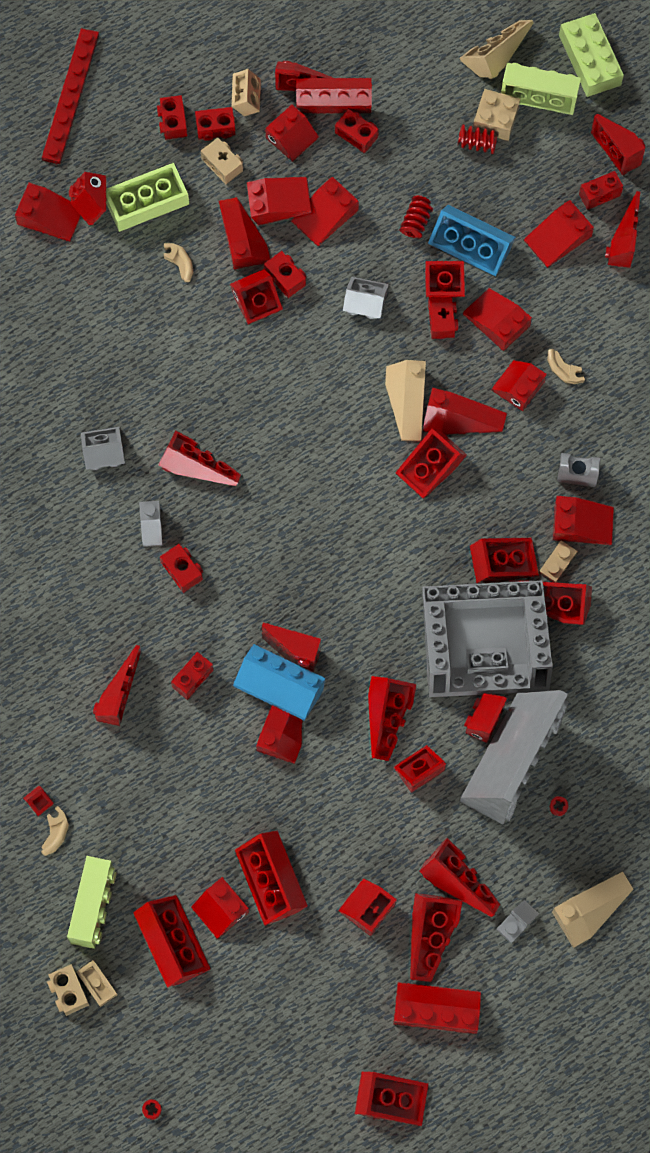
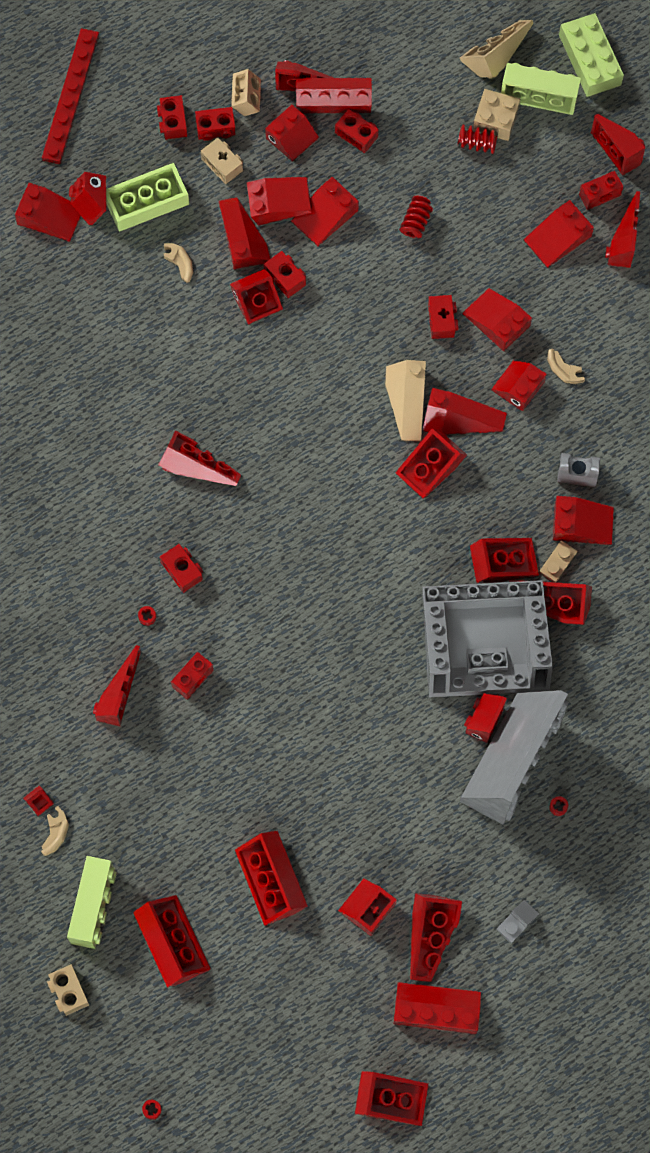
tan plate [76,960,117,1007] -> none
light grey slope [81,427,125,470] -> none
light grey slope [139,501,163,547] -> none
red slope [191,877,249,939] -> none
dark azure slope [233,644,325,721] -> none
red wedge [256,705,302,764] -> none
red slope [262,622,321,673] -> none
slope [343,277,389,319] -> none
red wedge [368,676,416,761] -> none
red slope [394,745,446,793] -> none
red wedge [419,838,500,917] -> none
red slope [425,261,465,297] -> none
dark azure slope [428,205,516,276] -> none
tan wedge [552,872,633,948] -> none
none -> red bush [138,606,156,626]

